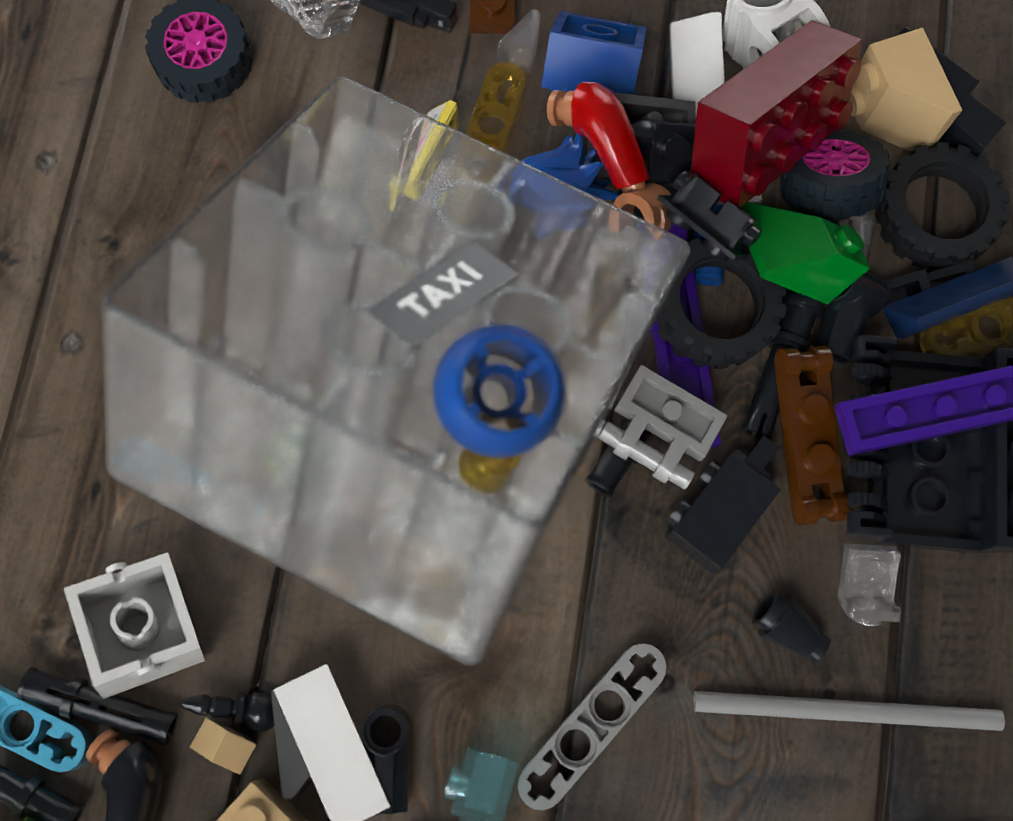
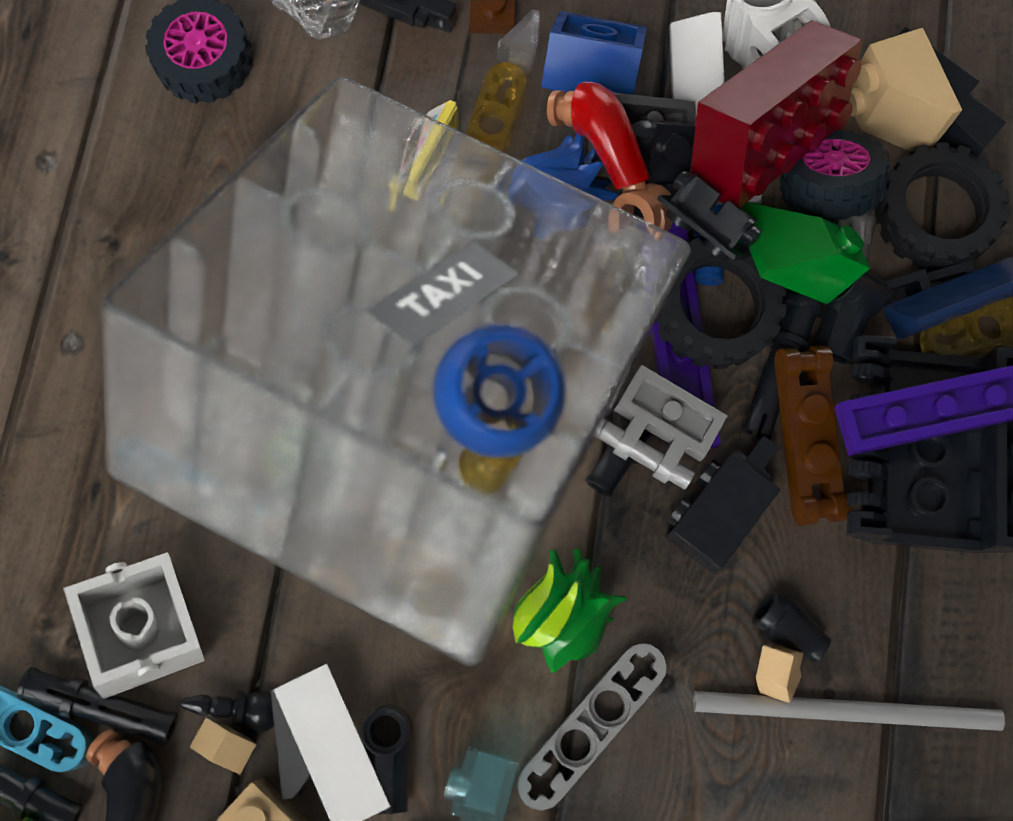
clear bracket [837,543,901,626] -> none
none -> green hair [512,548,626,674]
none -> tan piece [756,643,803,703]

